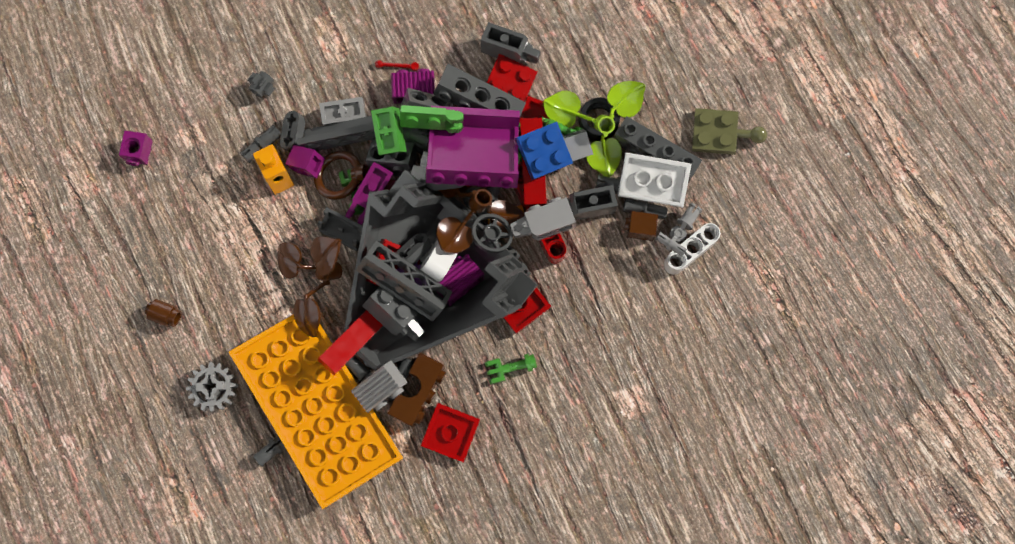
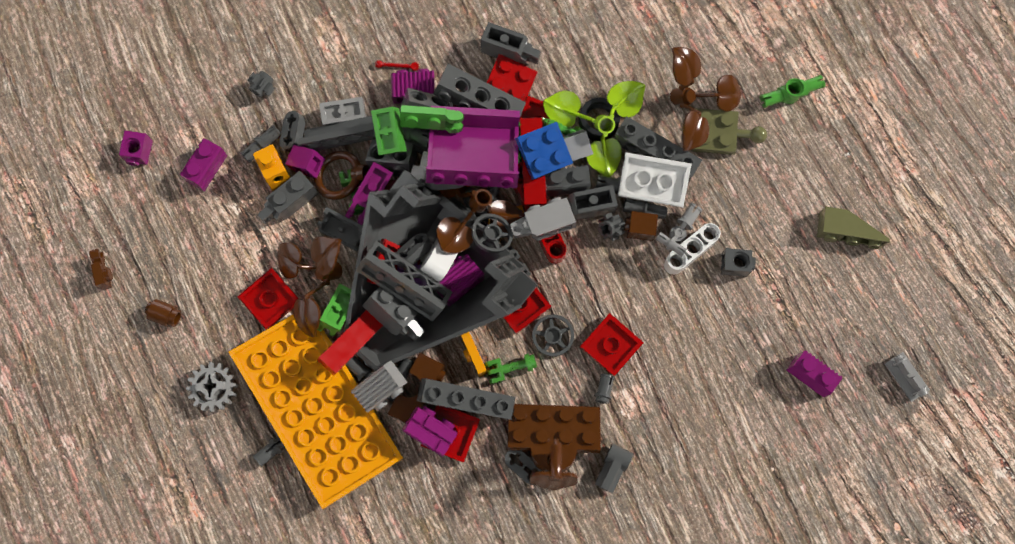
none -> reddish brown plate [89,249,113,290]
none -> magenta brick [180,138,228,192]
none -> red plate [237,268,299,330]
none -> dark grey hinge [257,171,318,224]
none -> bright green hinge [317,283,351,336]
none -> magenta brick [401,406,457,457]
none -> dark grey brick [417,378,515,420]
none -> light orange plate [460,332,487,377]
none -> dark grey beam [505,450,542,485]
none -> reddish brown plate [508,404,601,491]
none -> dark grey wheel [532,314,574,357]
none -> dark grey brick [545,165,591,197]
none -> red plate [580,313,644,376]
none -> dark grey pin [594,374,615,404]
none -> dark grey piece [594,443,634,494]
none -> dark grey gear [598,212,625,241]
none -> reddish brown plant [670,47,741,151]
none -> dark grey brick [720,248,756,277]
none -> bright green pin [760,75,825,108]
none -> magenta brick [786,350,842,398]
none -> olive slope [817,206,890,249]
none -> light grey hinge [885,352,930,402]

